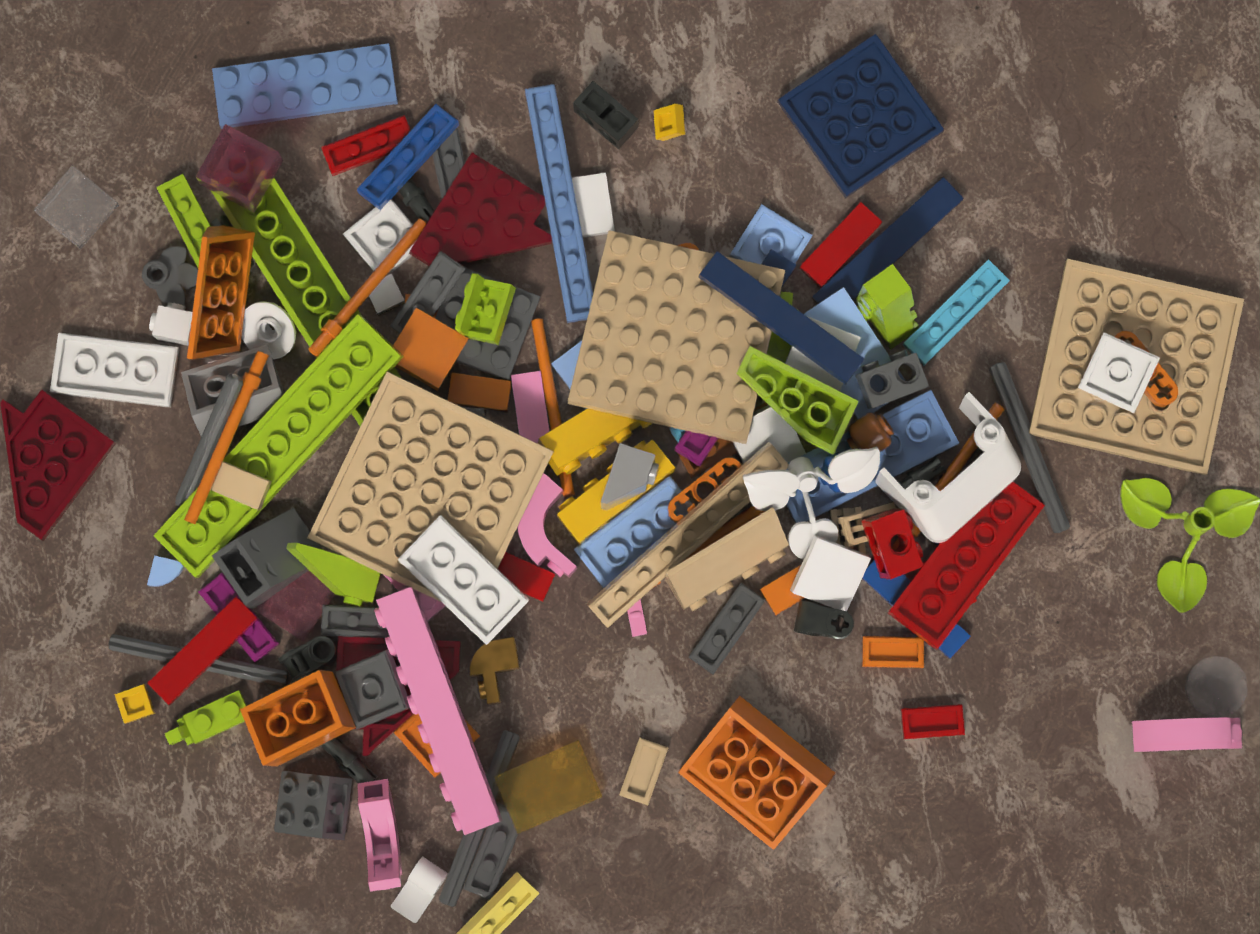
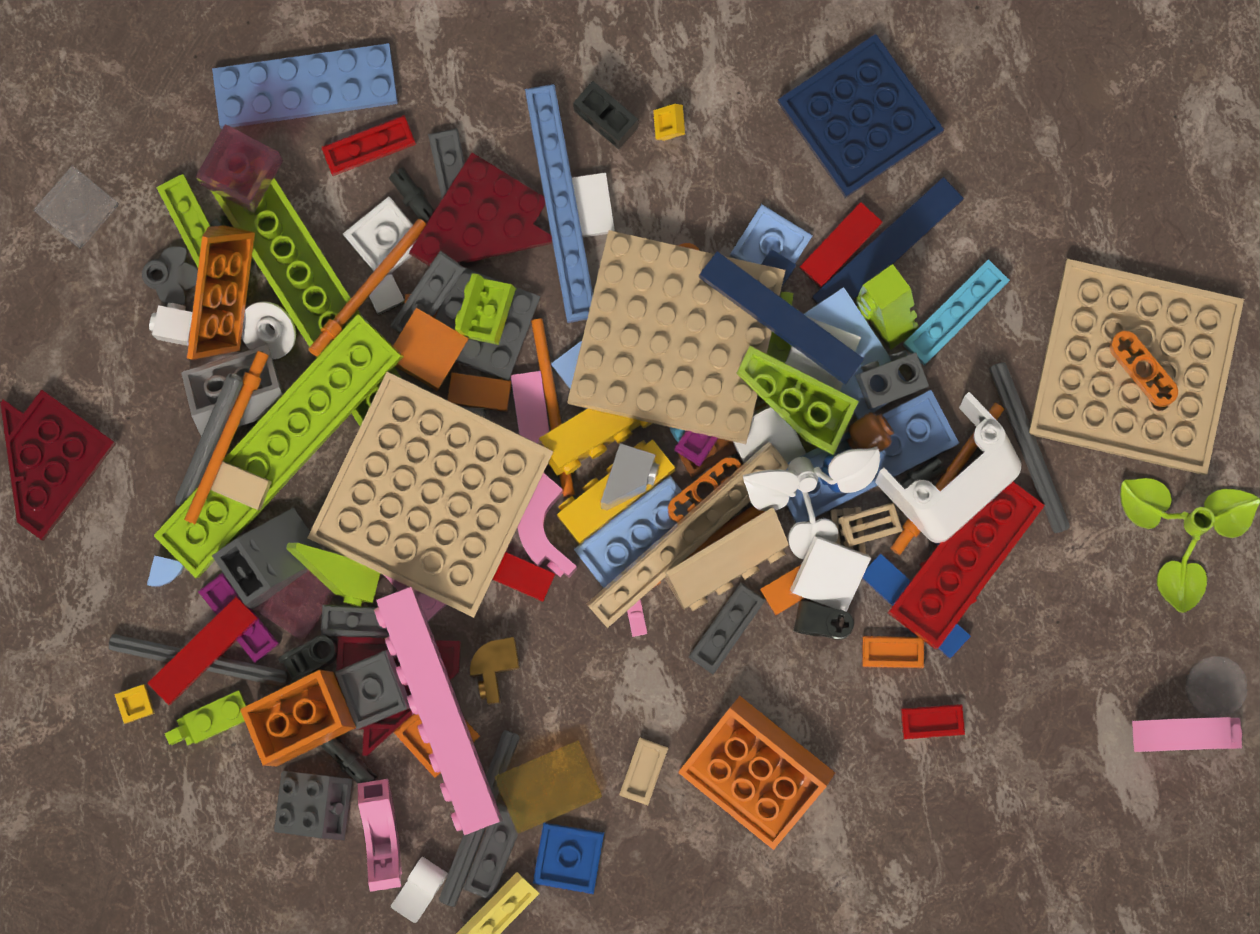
white tile [50,333,179,408] -> none
blue tile [357,104,459,211] -> none
white tile [398,515,529,645] -> none
red brick [861,508,924,579] -> none
white tile [1078,332,1161,413] -> none
none -> blue tile [533,822,604,894]

